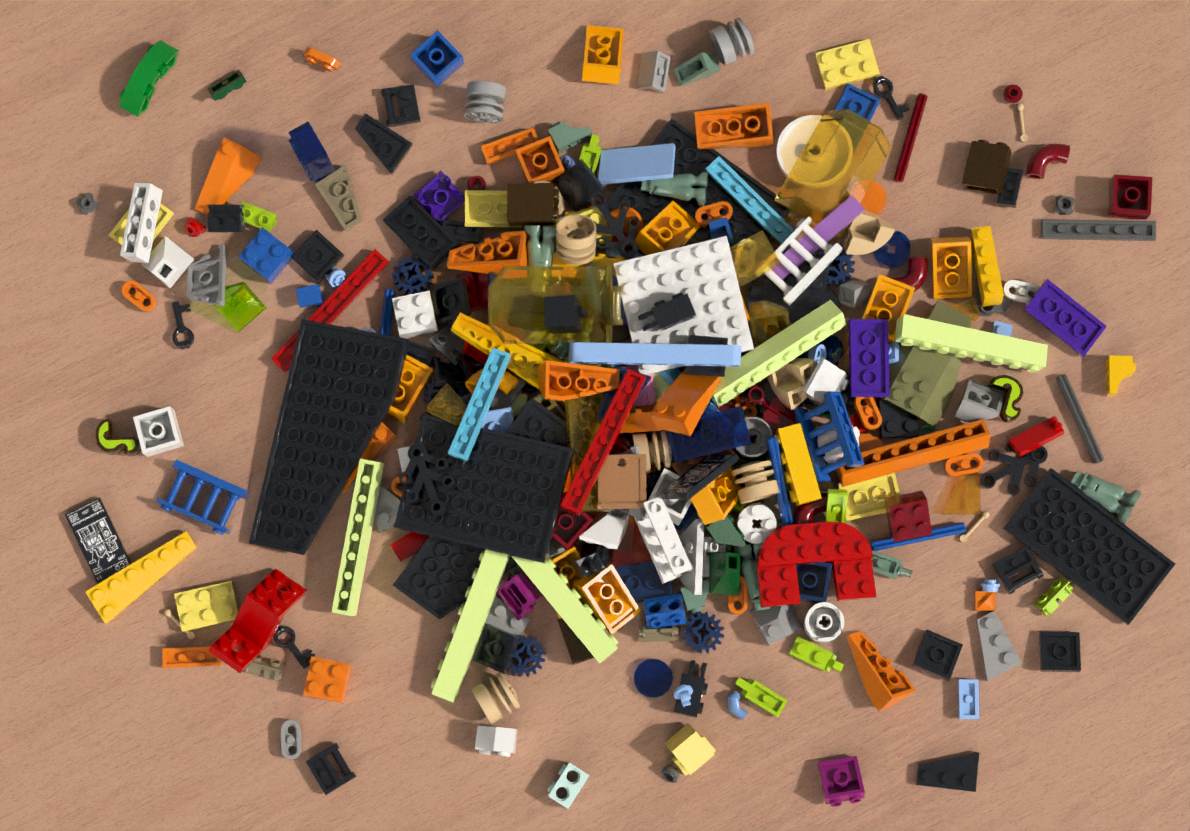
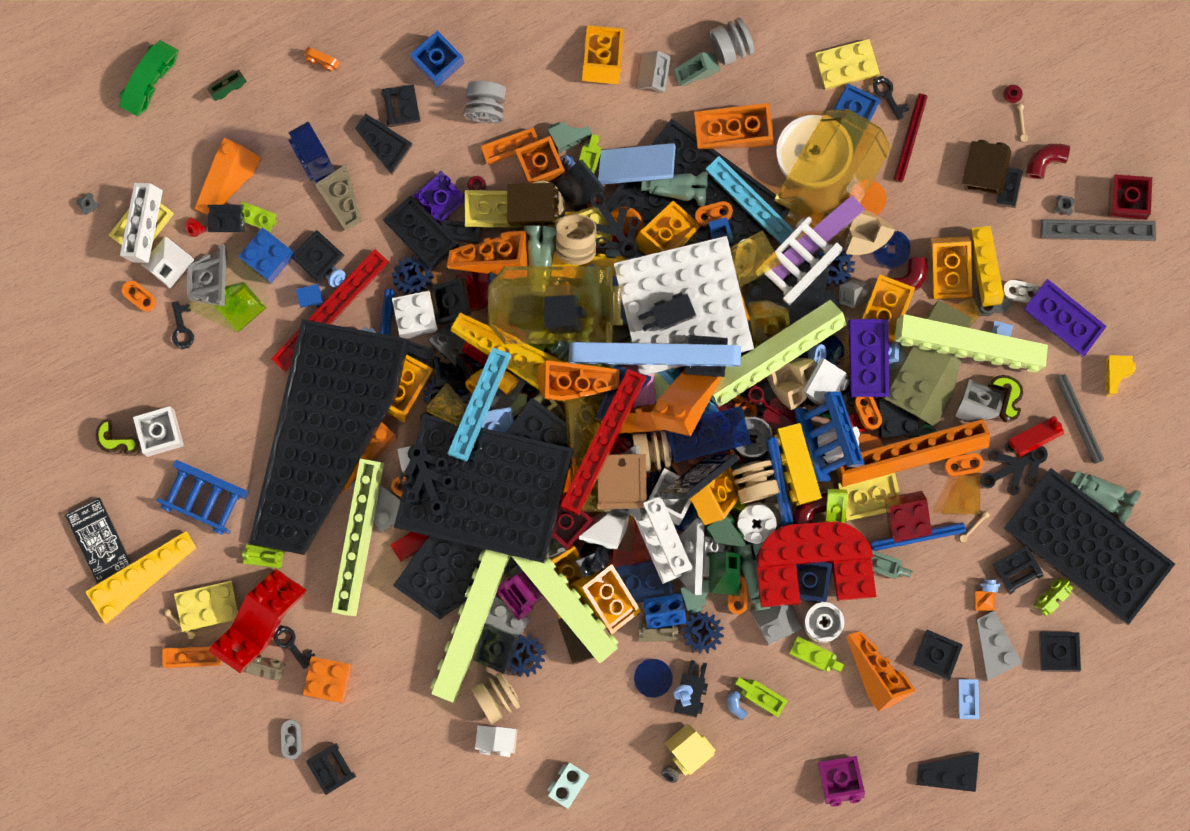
none -> lime hinge [242,545,284,569]

